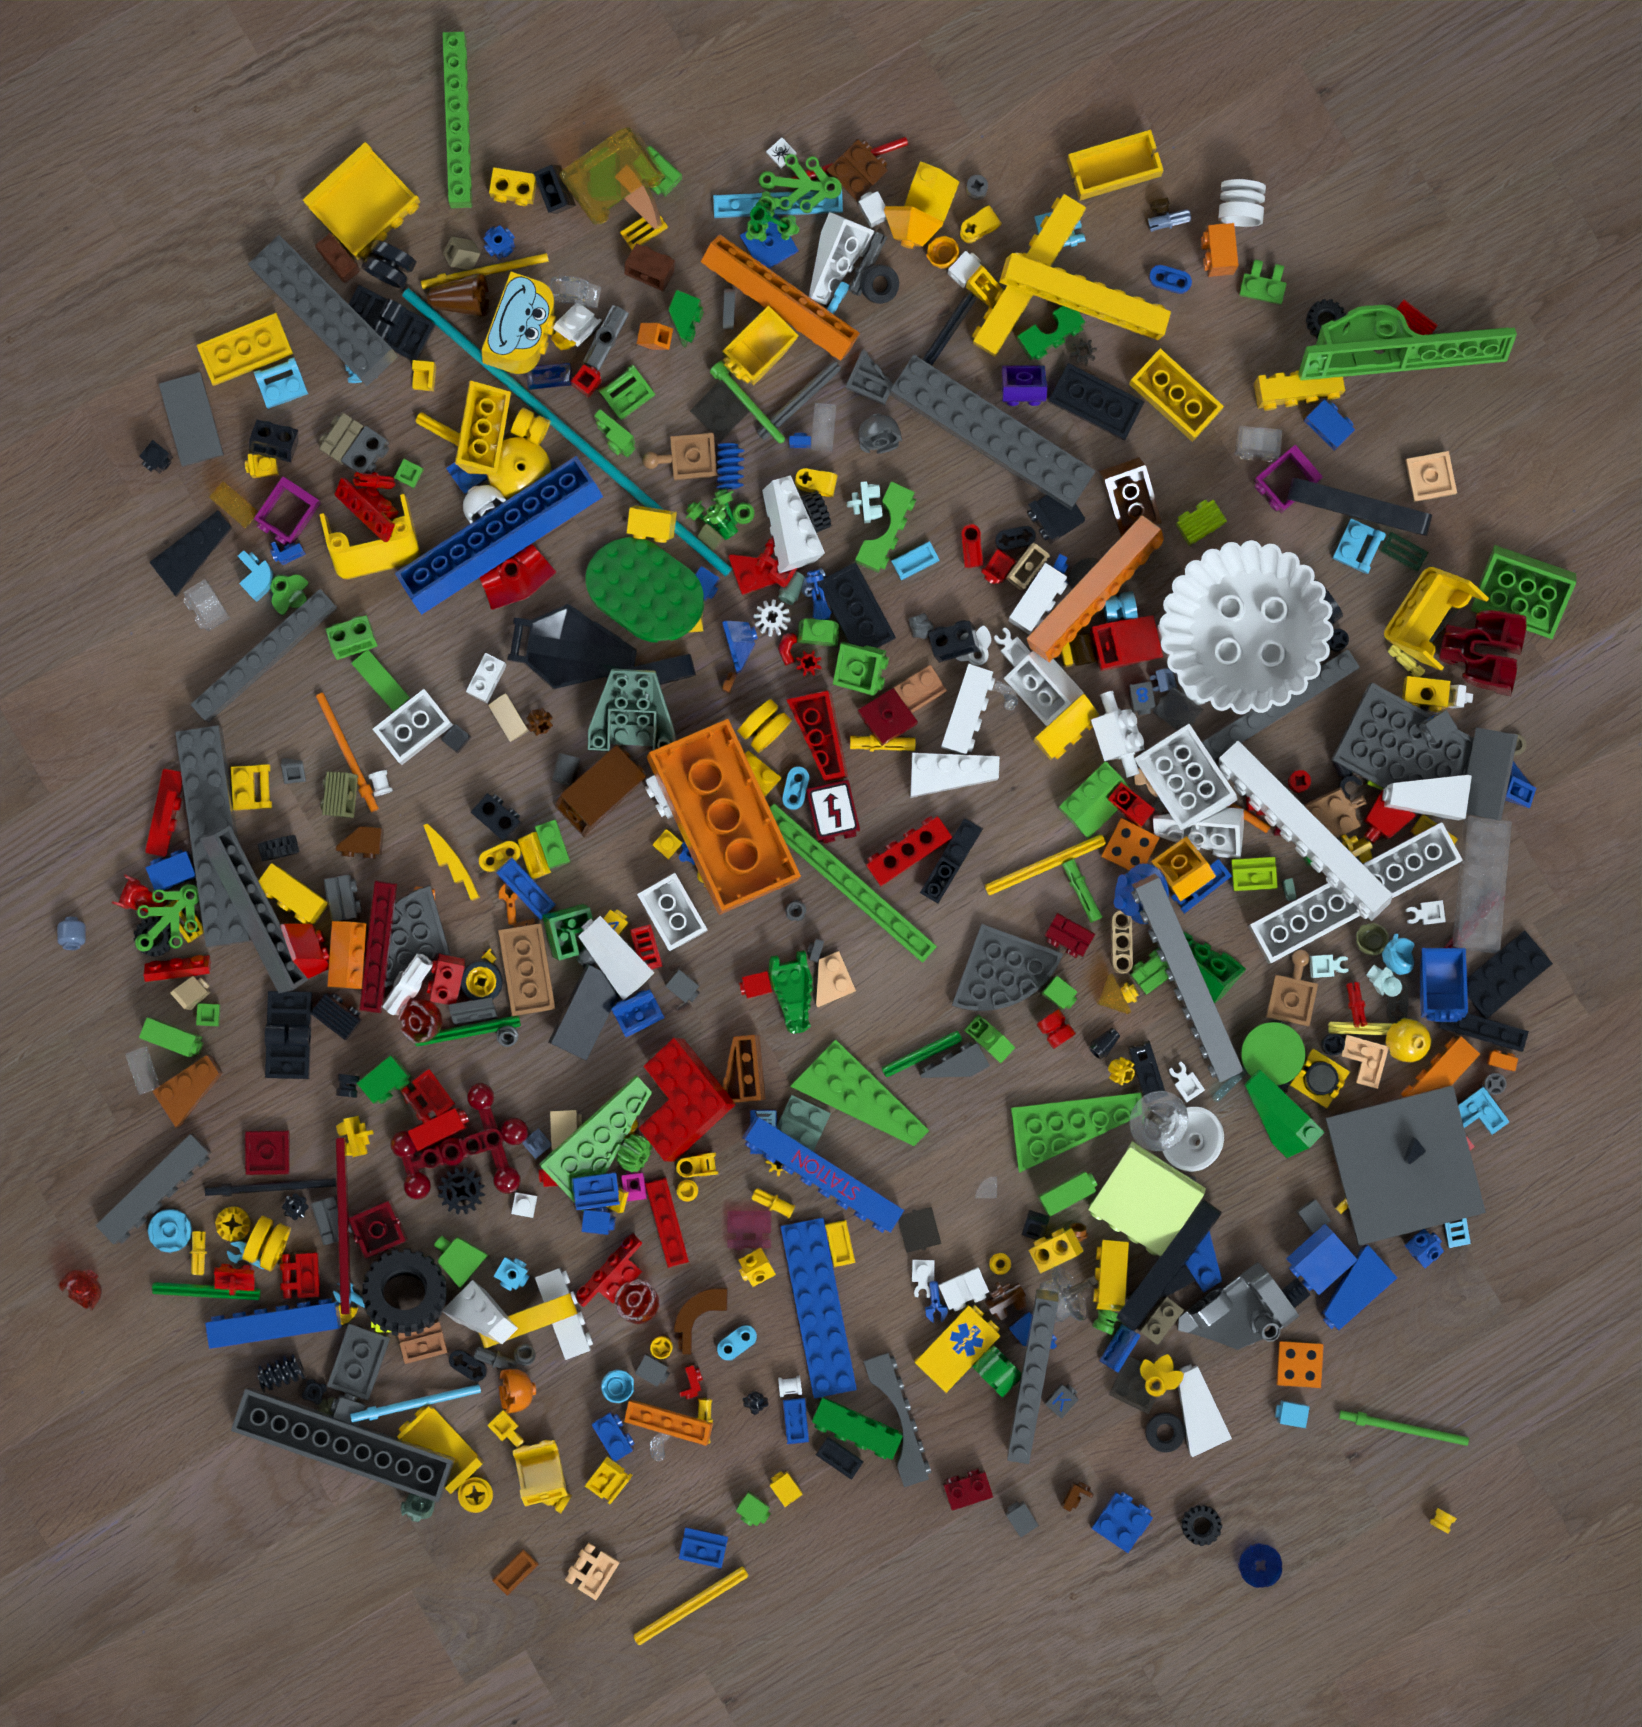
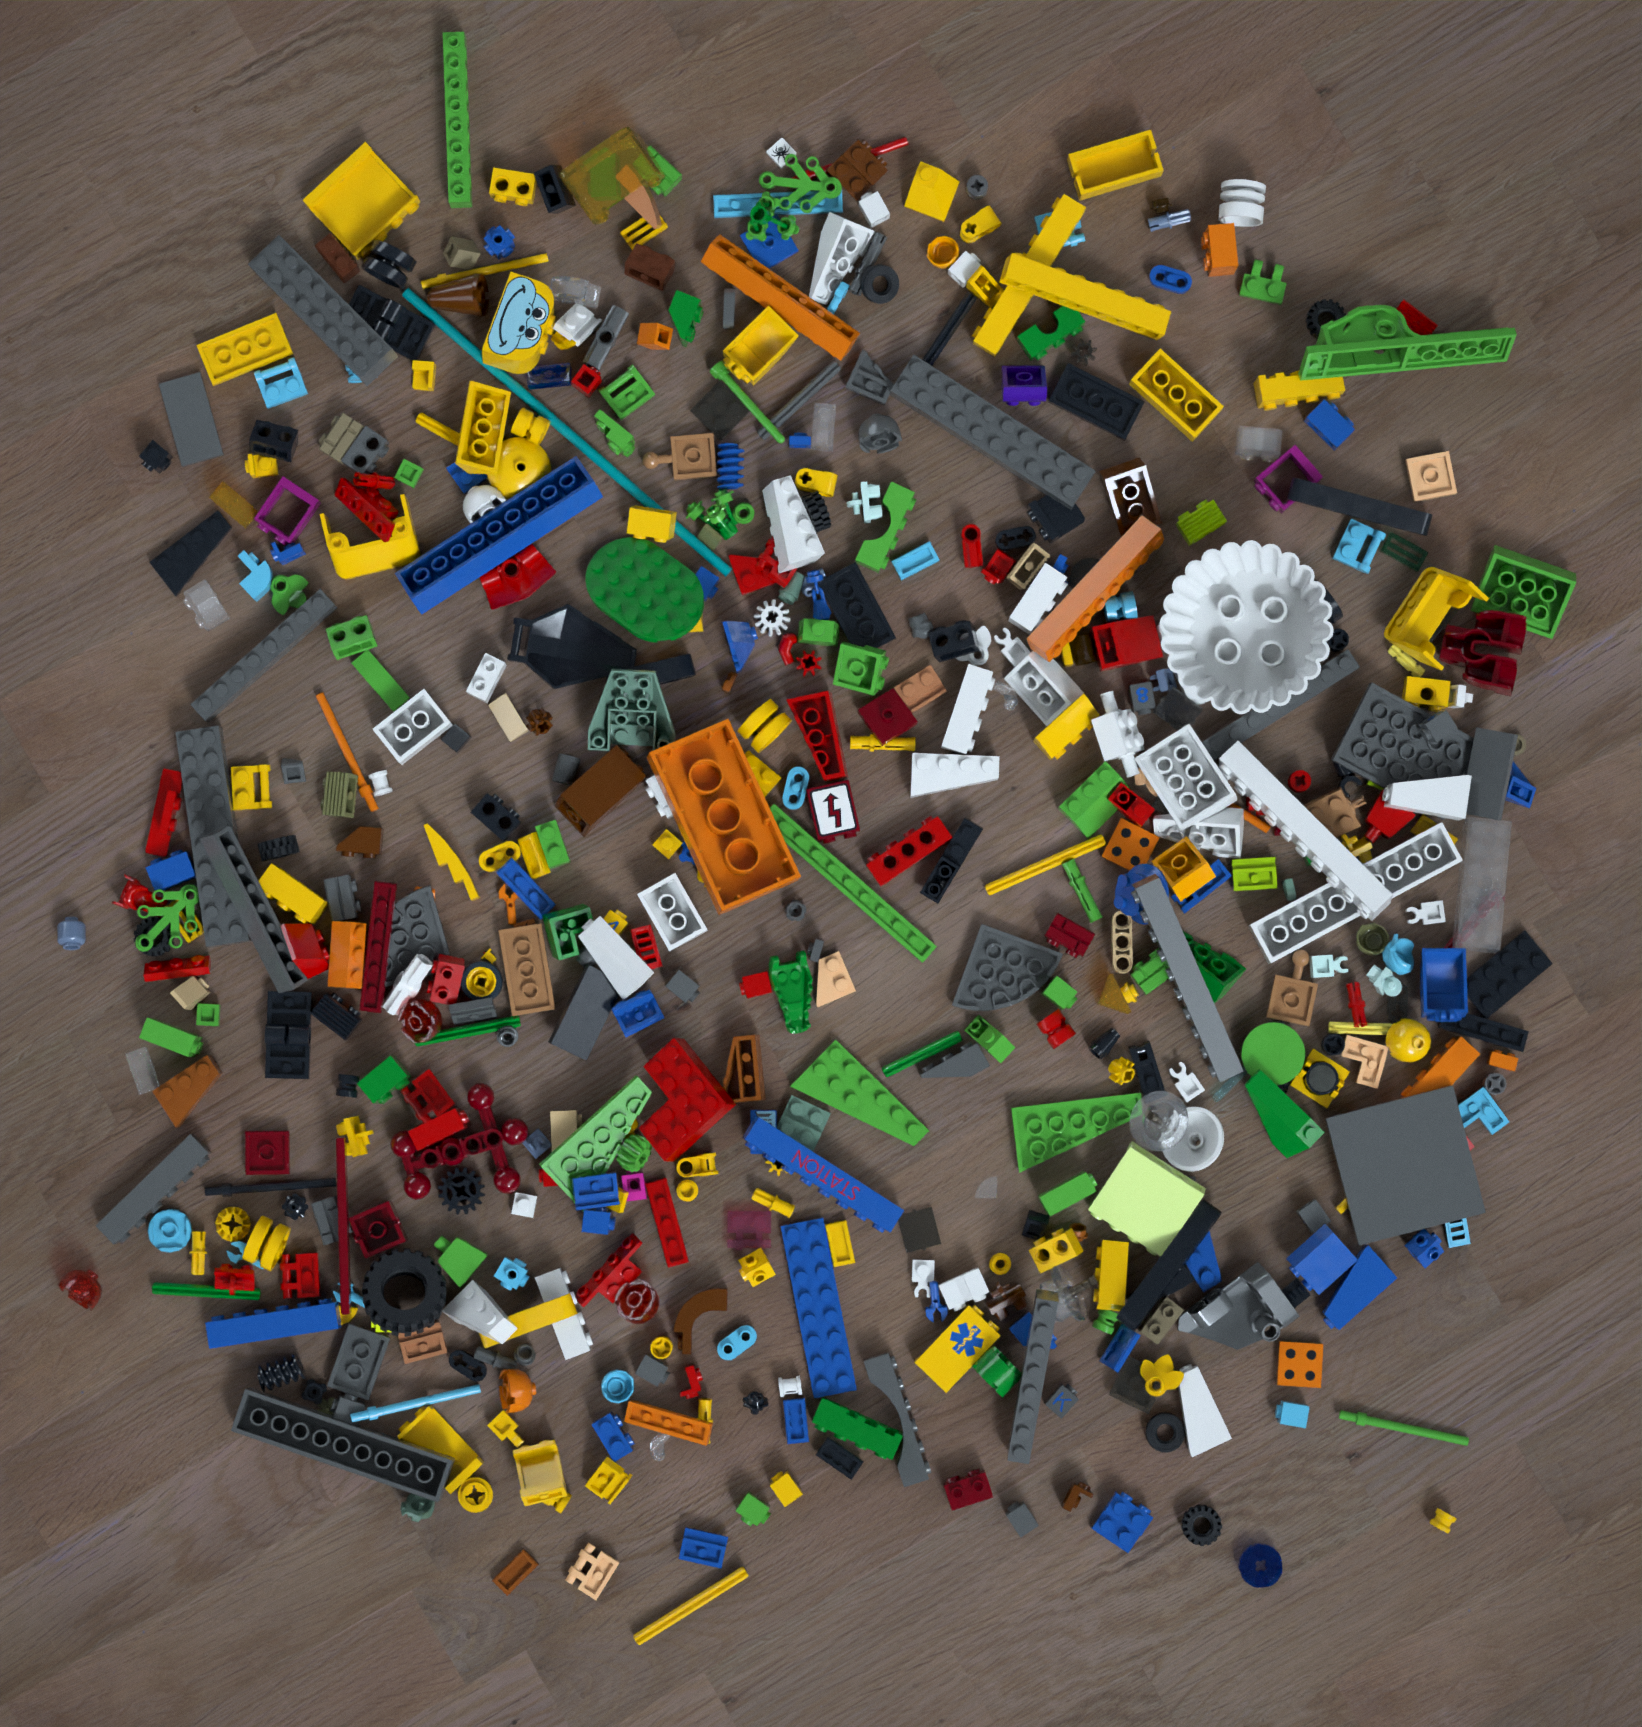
light orange slope [884,206,943,249] -> none
black slope [1404,1137,1426,1165] -> none

